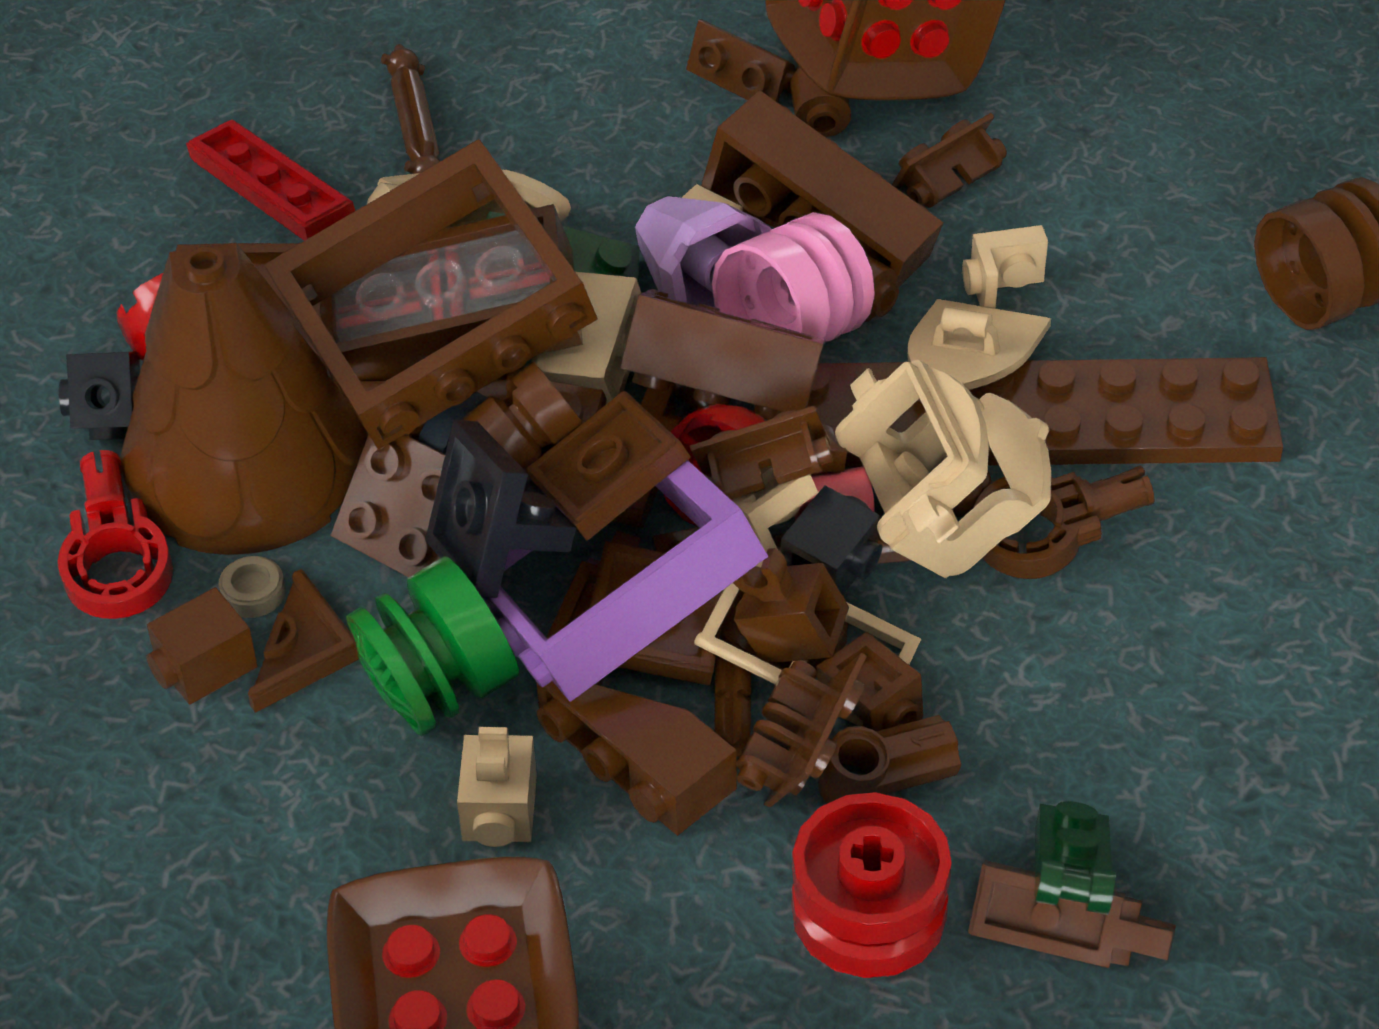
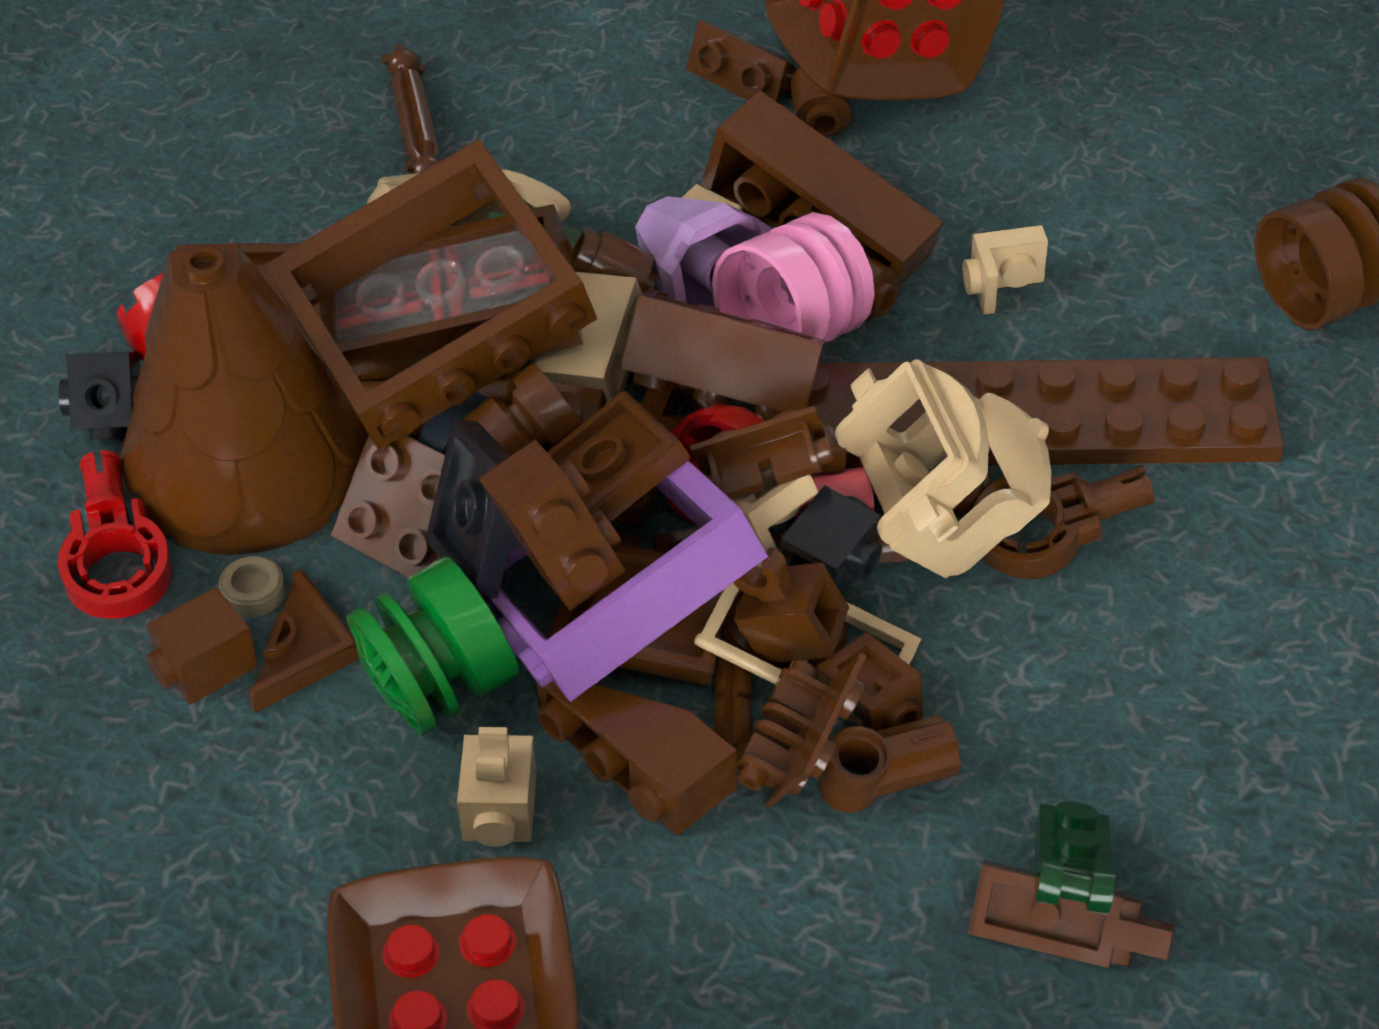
red tile [186,119,355,241] -> none
red wheel [791,792,952,978] -> none
reddish brown hinge [892,113,1007,208] -> none
tan shield [907,299,1051,390] -> none
none -> reddish brown brick [479,440,626,611]
none -> reddish brown brick [572,228,658,293]

